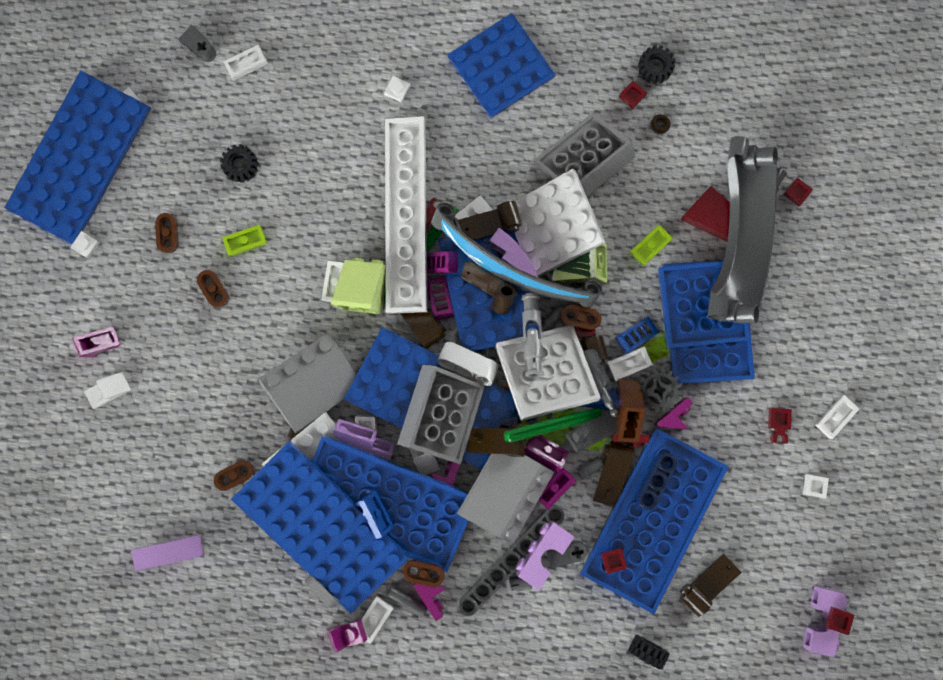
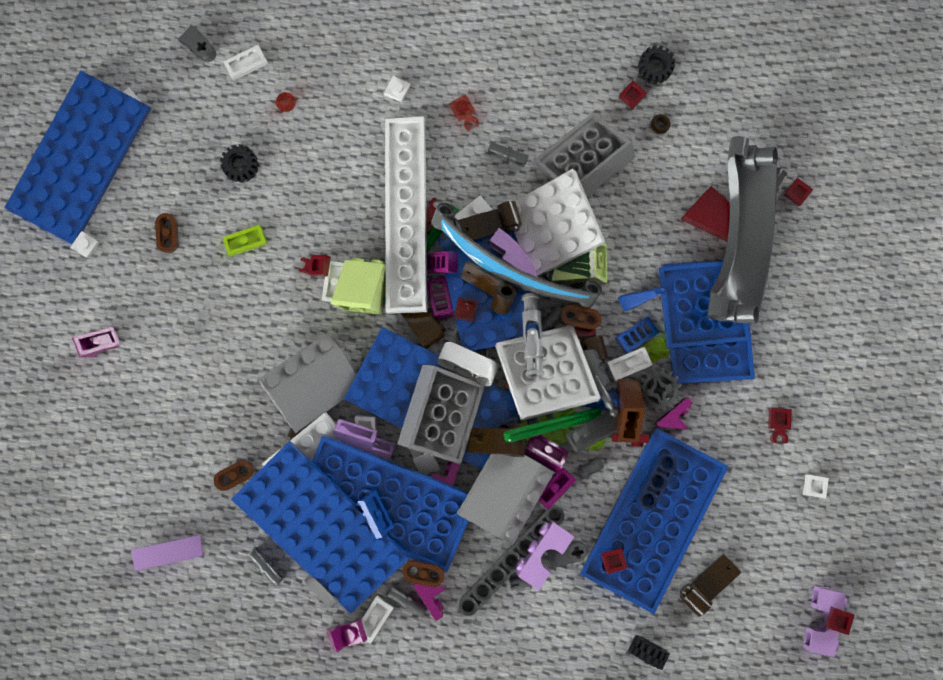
white slope [84,372,131,409] -> none
reddish brown plate [197,270,229,308] -> none
blue plate [447,13,556,119] -> none
dark brown door [593,441,634,507] -> none
lime plate [629,224,673,267] -> none
white plate [815,395,859,439] -> none
none -> dark grey pin [247,547,285,587]
none -> clear red plate [276,92,296,112]
none -> dark red plate [299,255,331,276]
none -> clear red plate [449,94,479,132]
none -> clear red tile [454,297,478,322]
none -> dark grey pin [487,142,529,167]
none -> blue slope [618,287,665,311]

